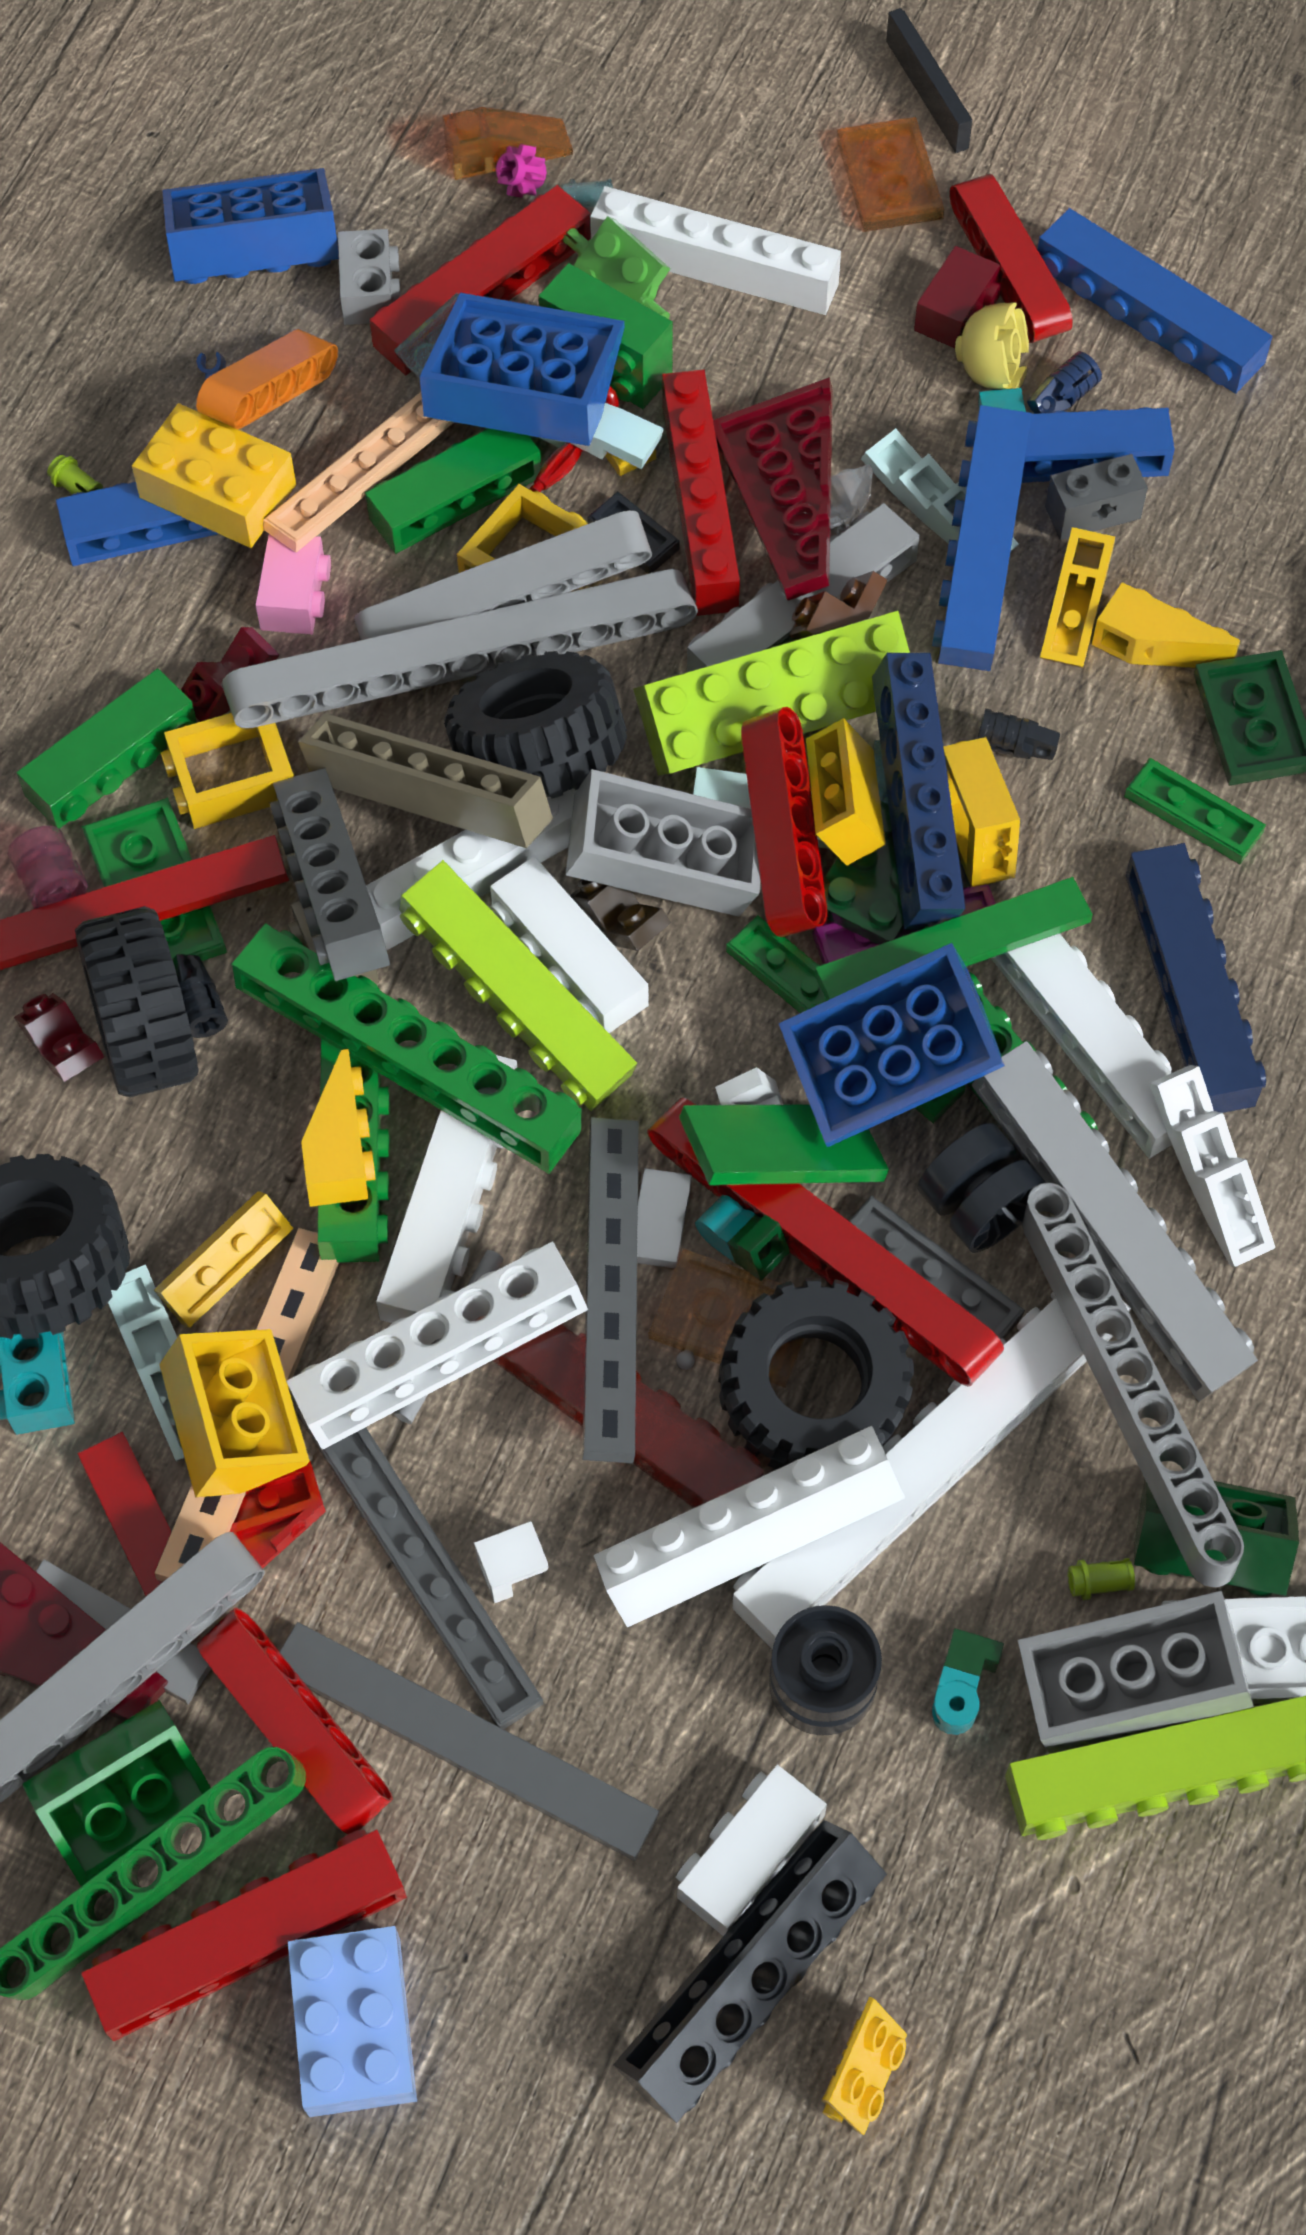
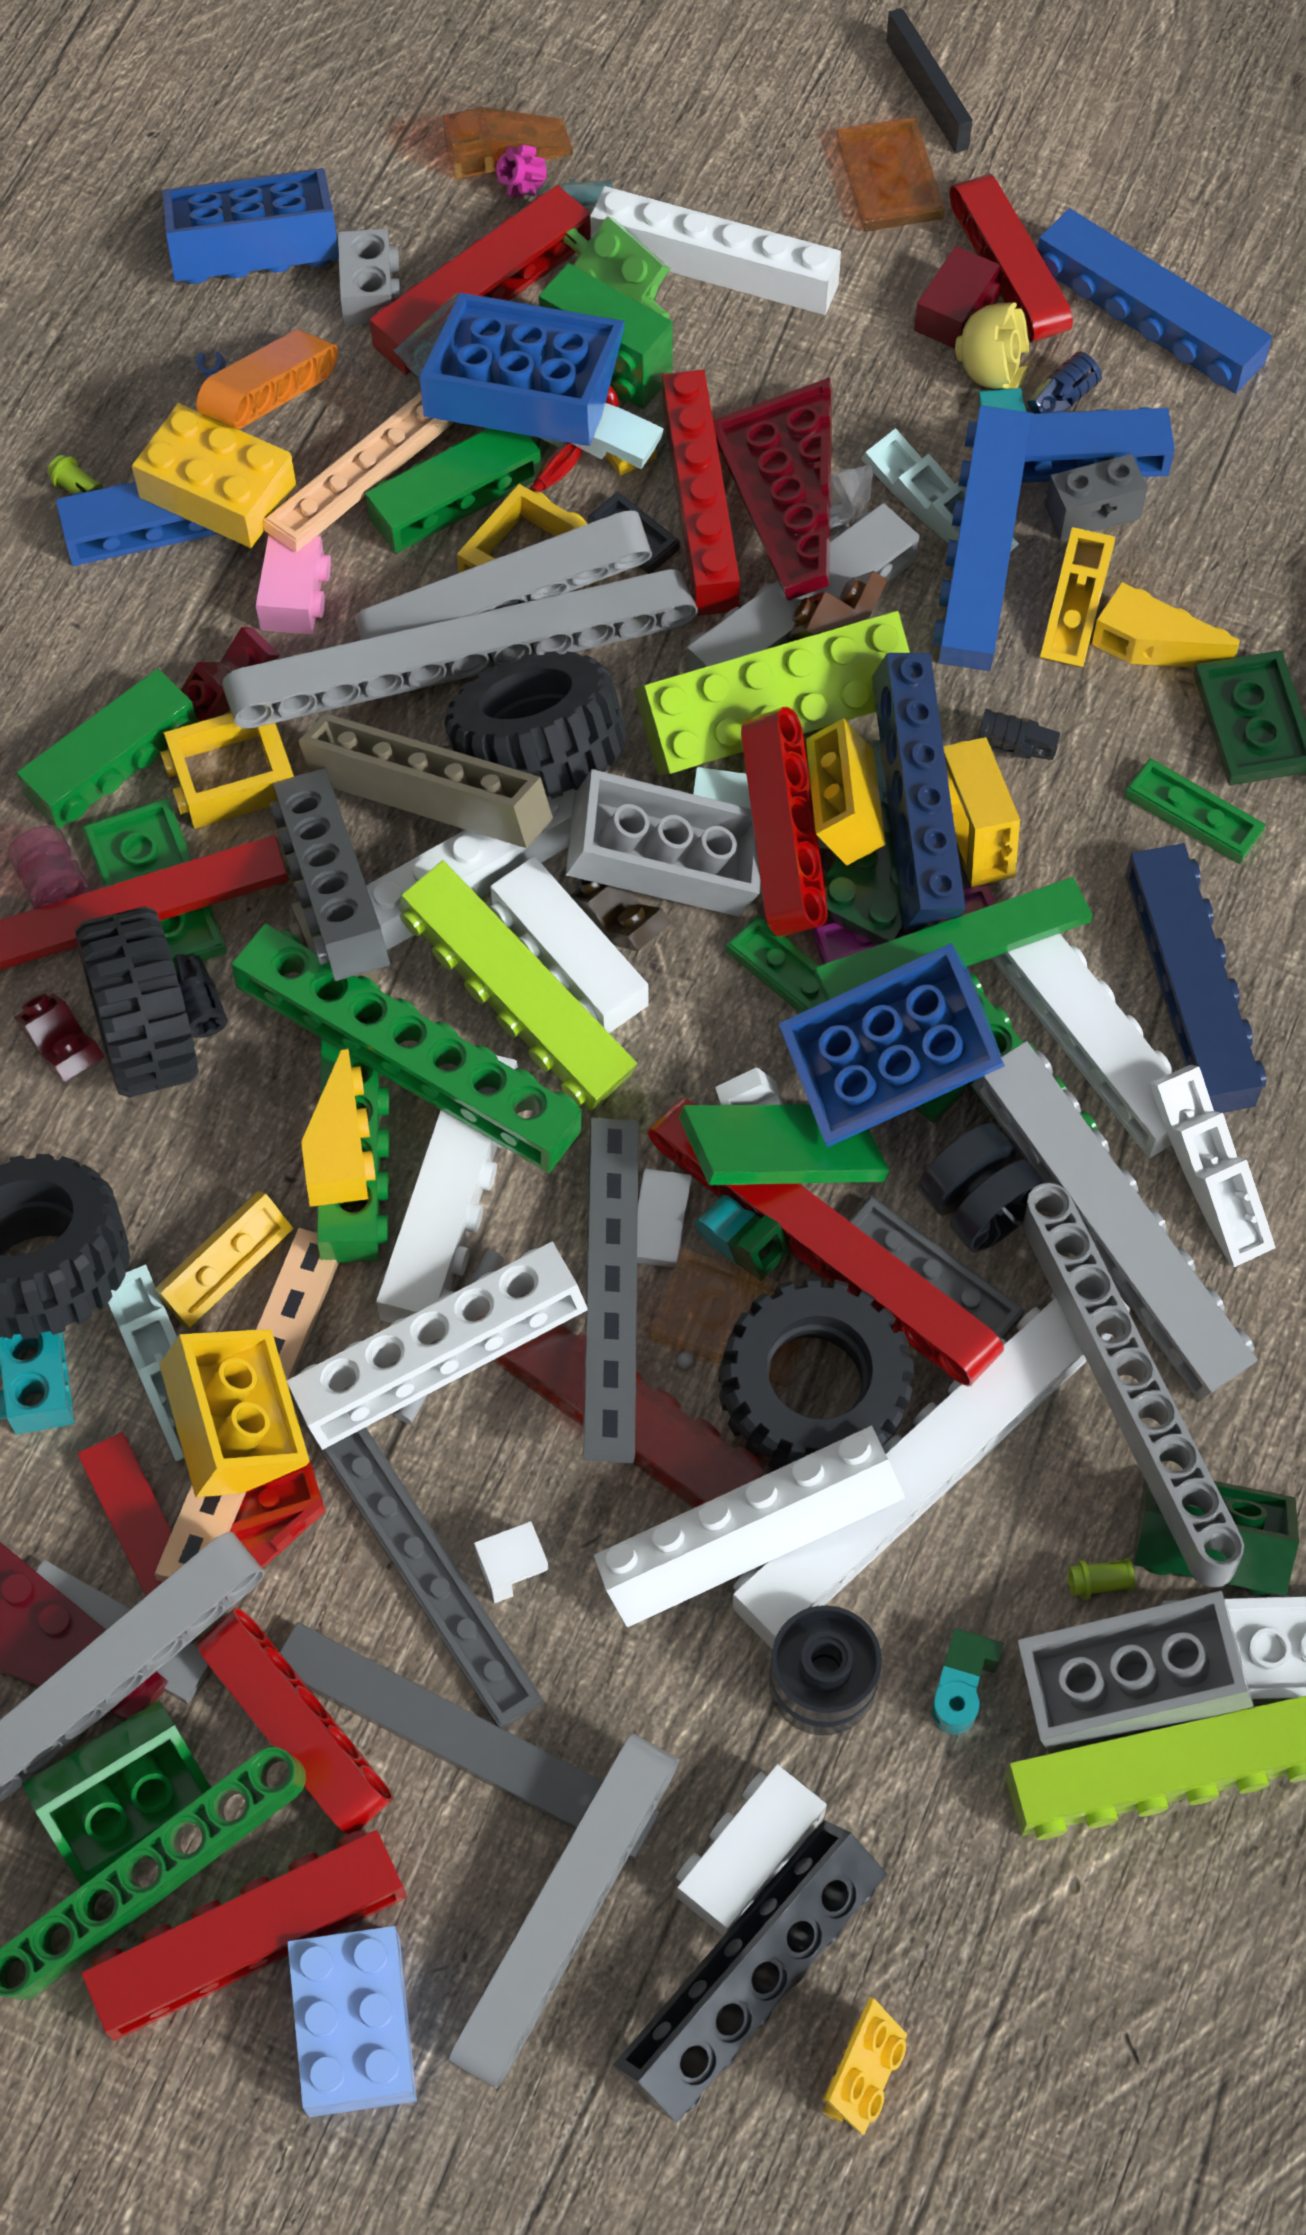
none -> light grey beam [449,1733,680,2089]

